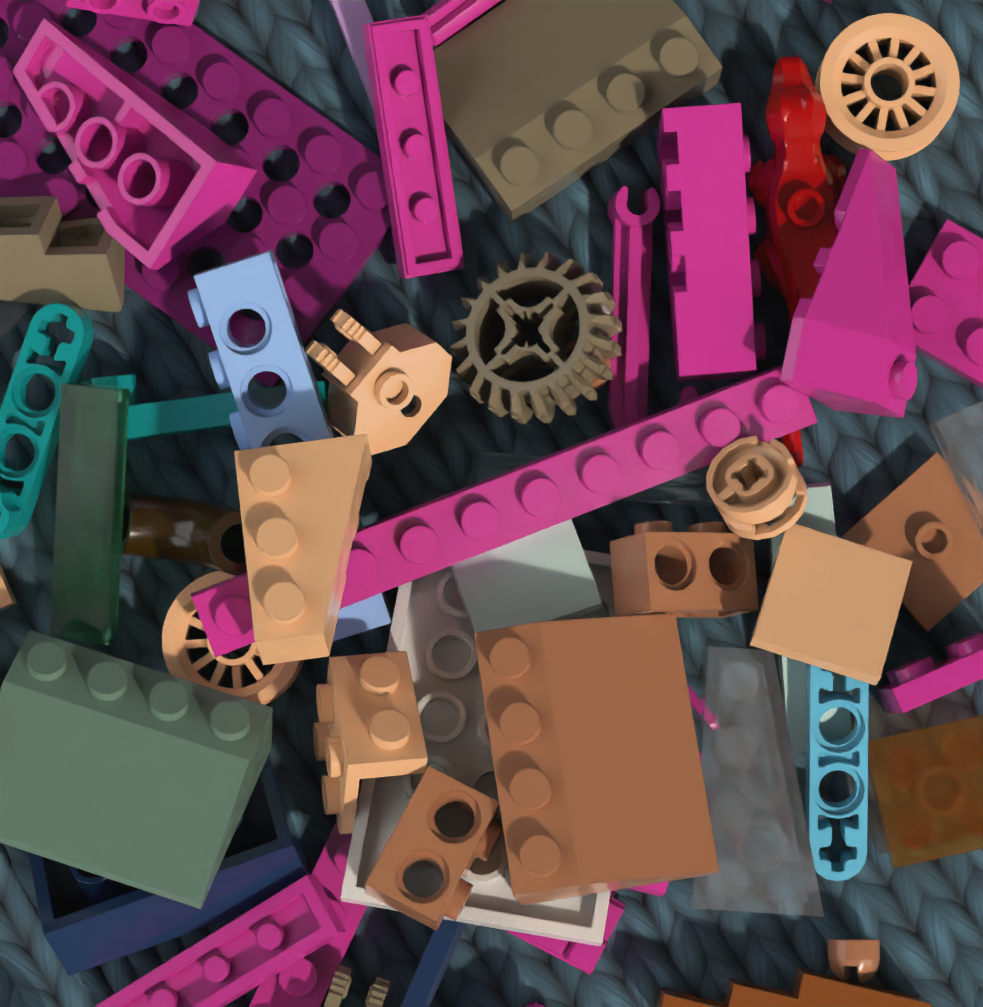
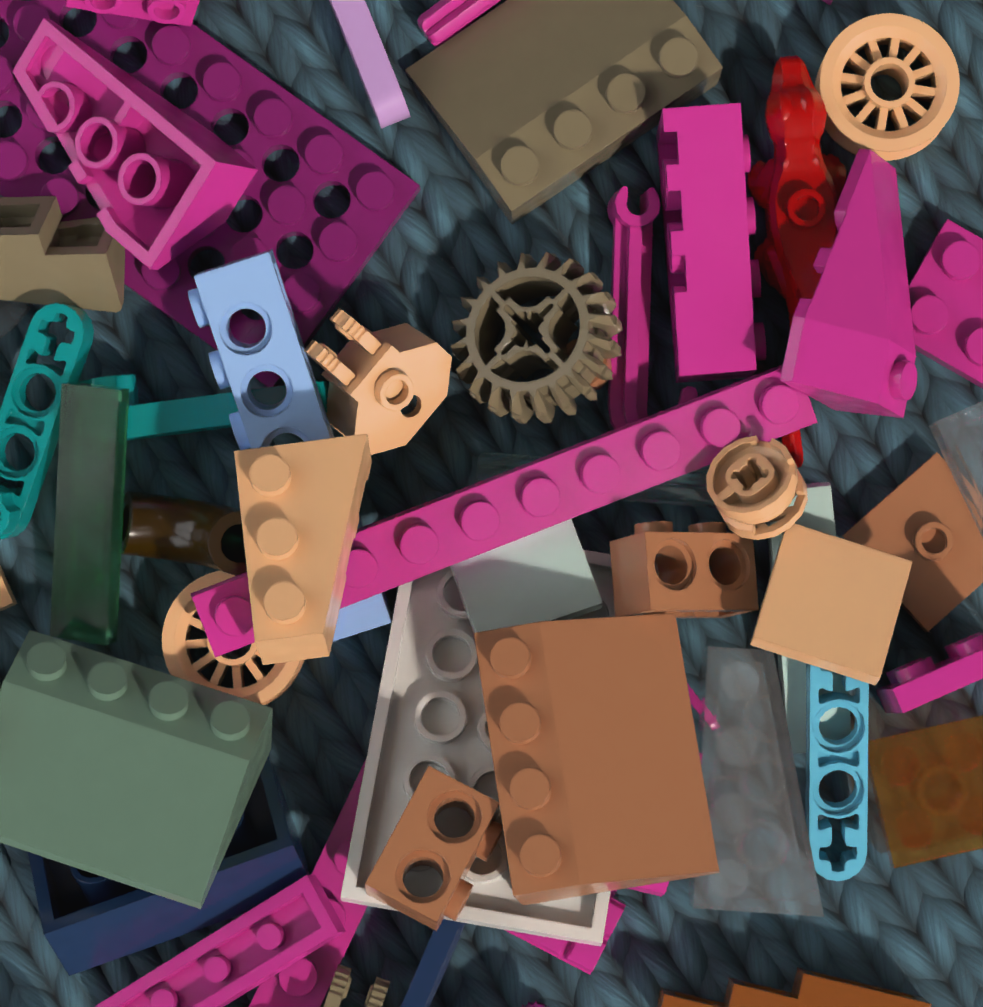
light nougat bracket [313,651,428,834] -> none
dark pink tile [361,14,465,279] -> none
nougat hinge [828,939,880,984] -> none

